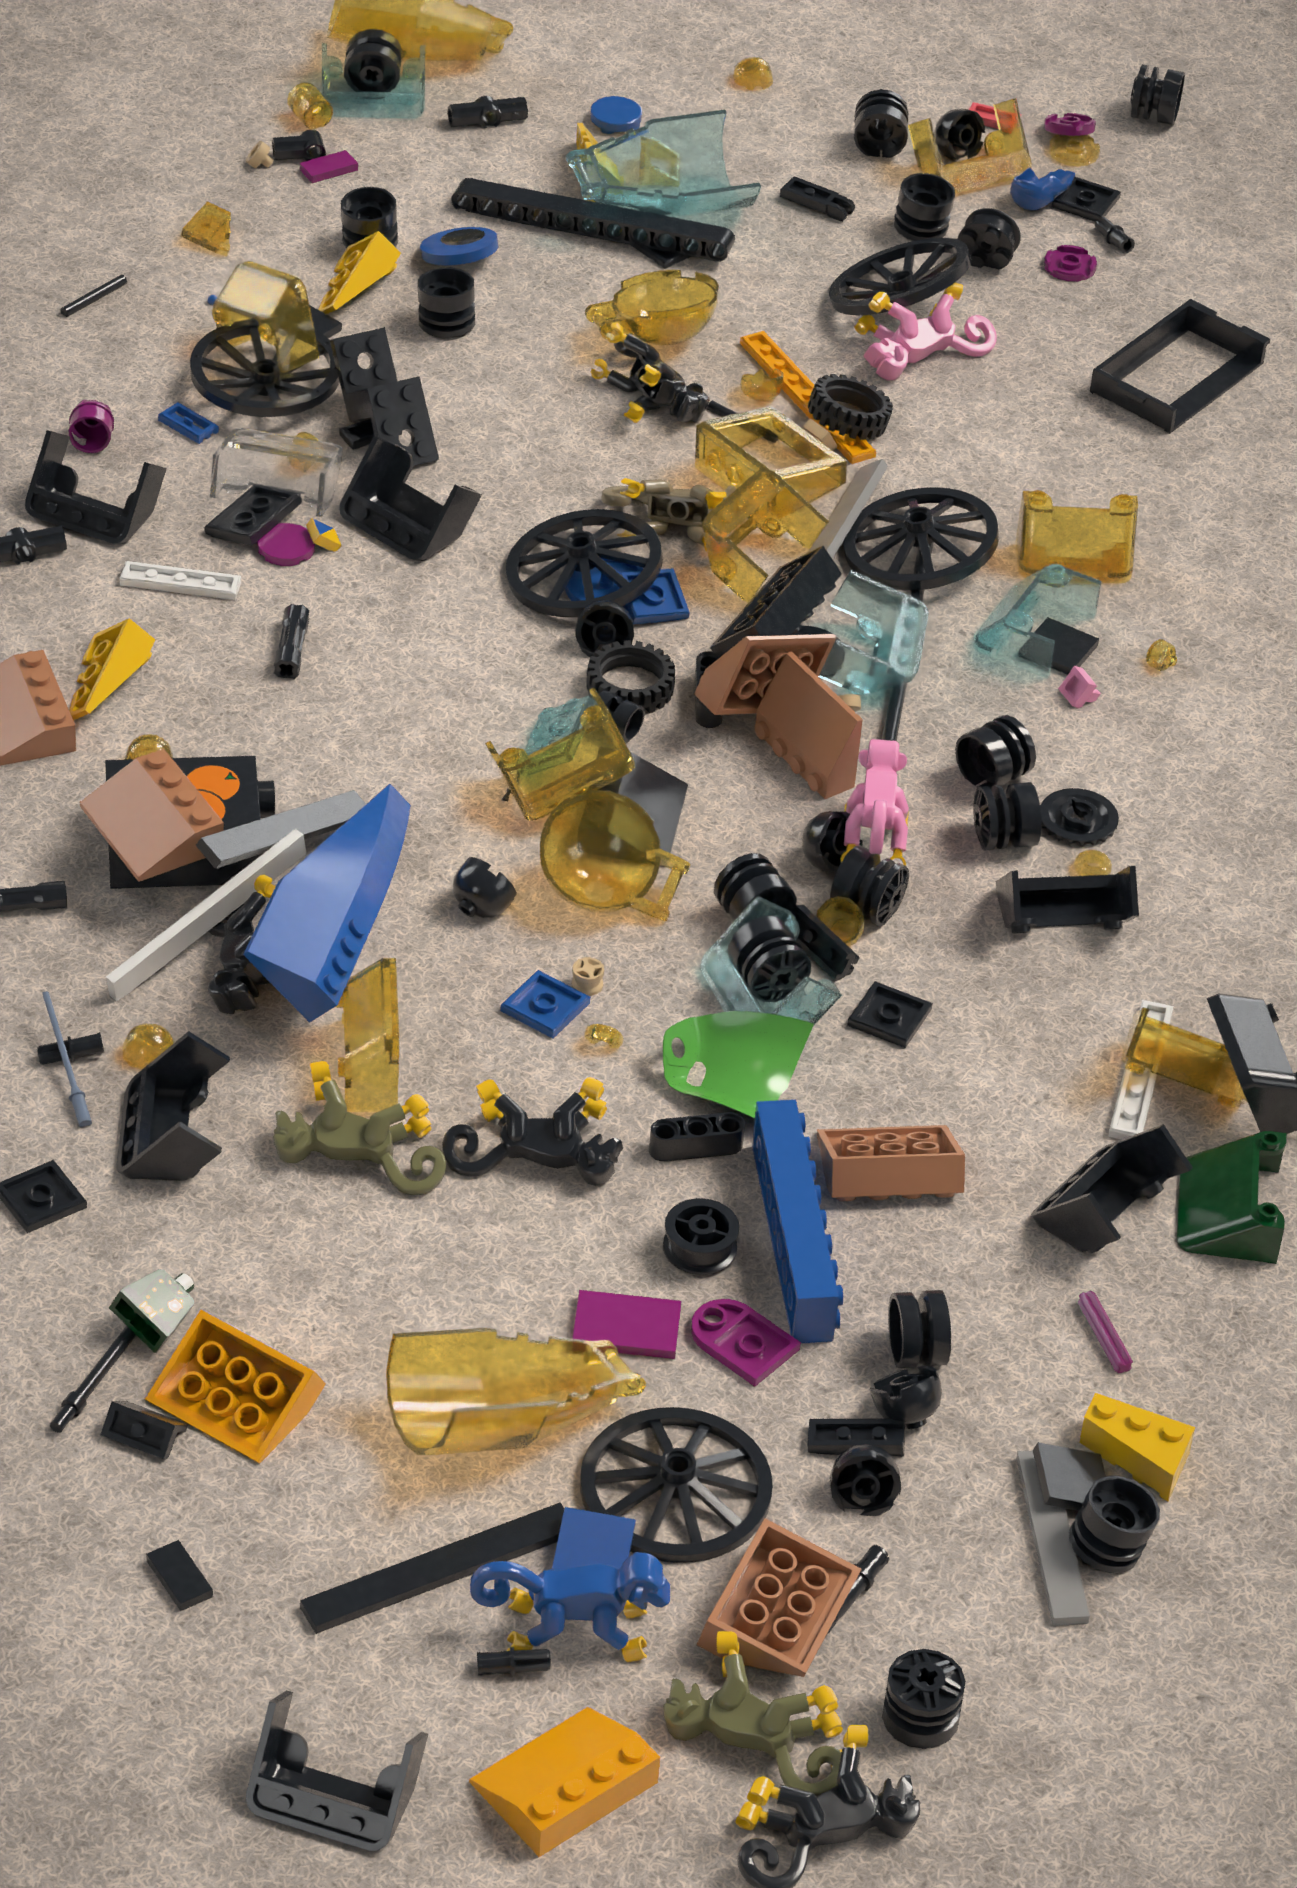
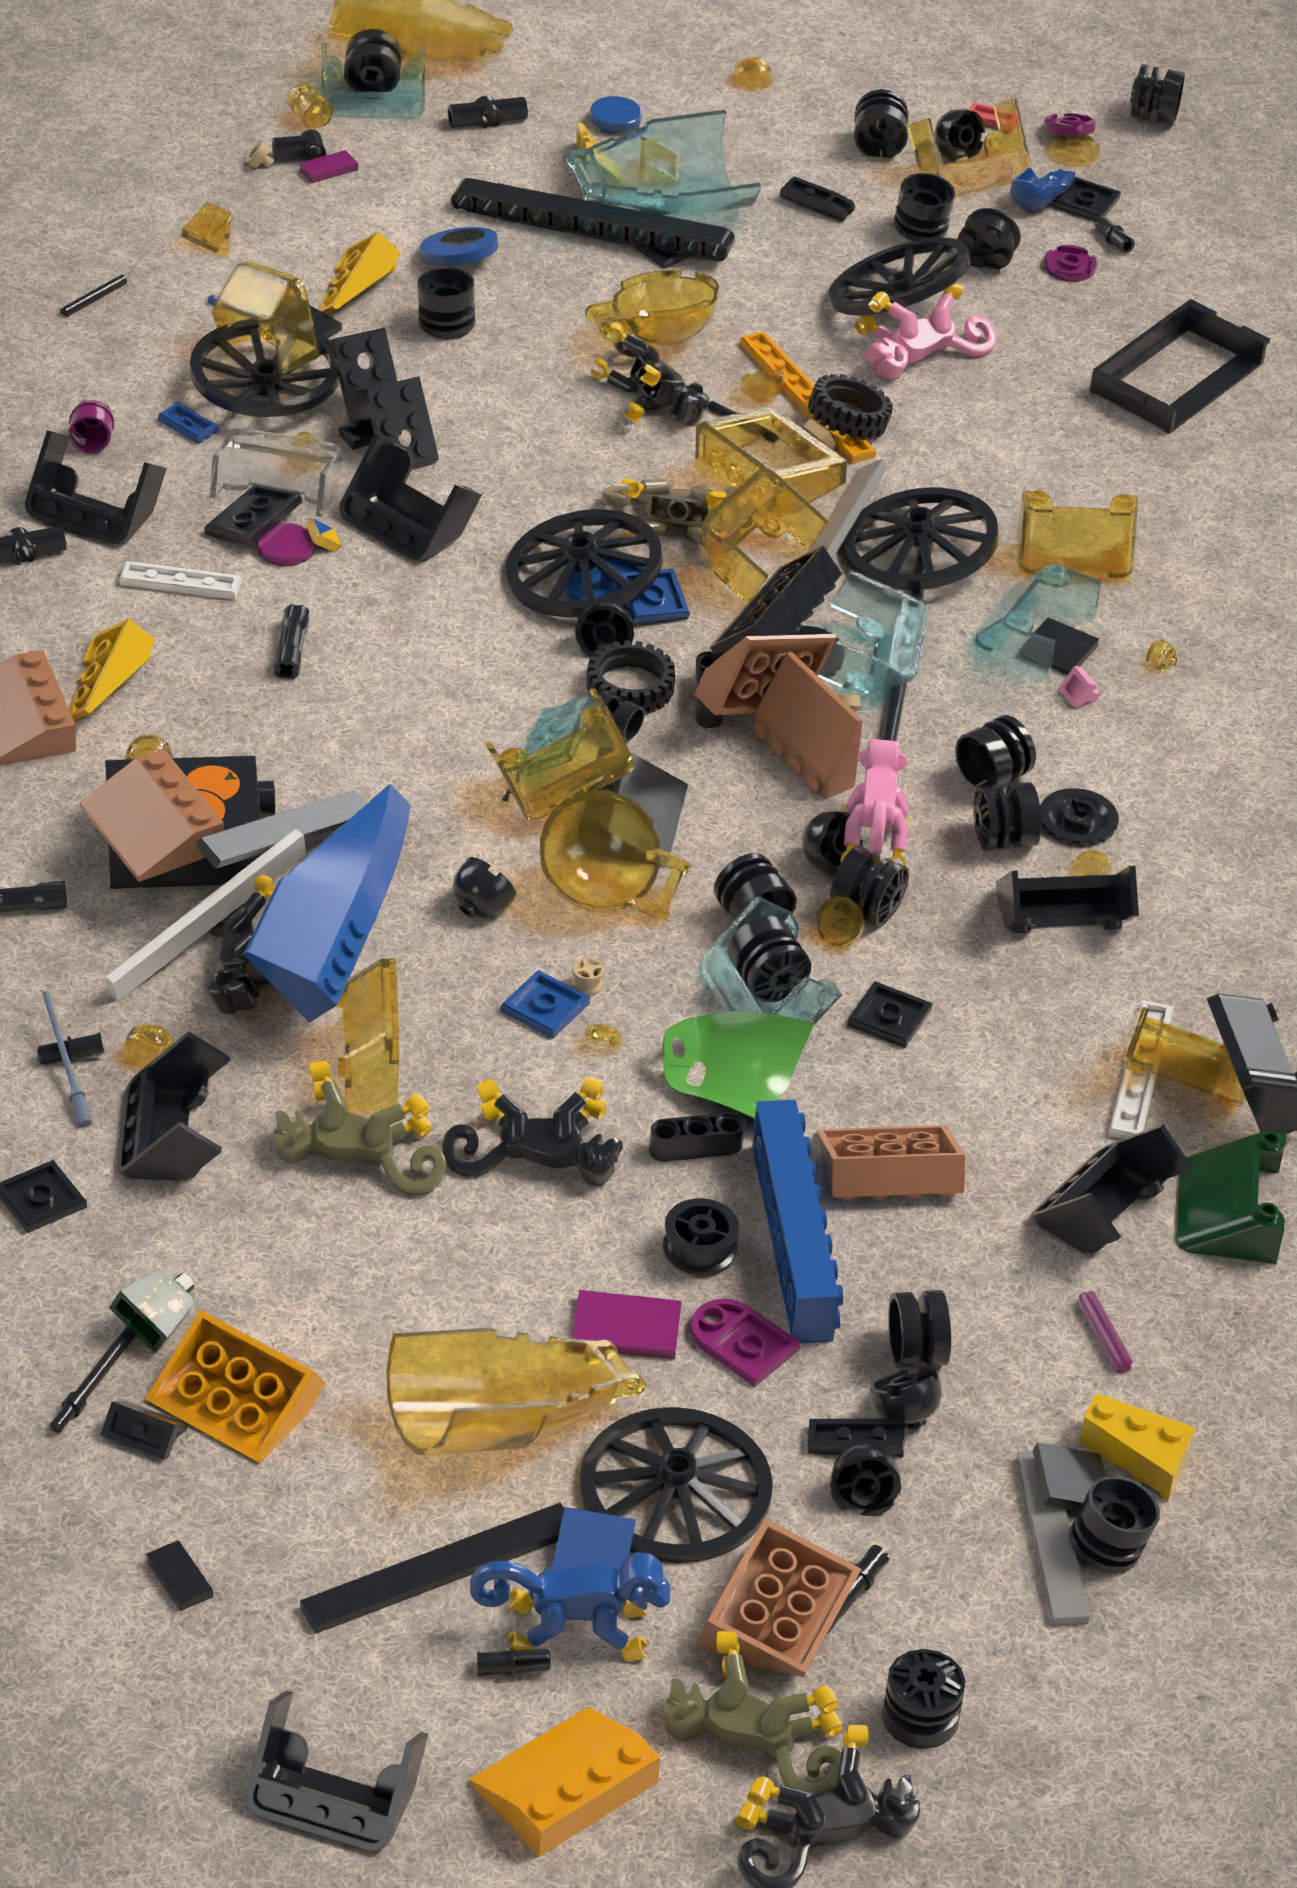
black wheel [340,187,398,248] -> none
black hinge [786,905,860,980] -> none

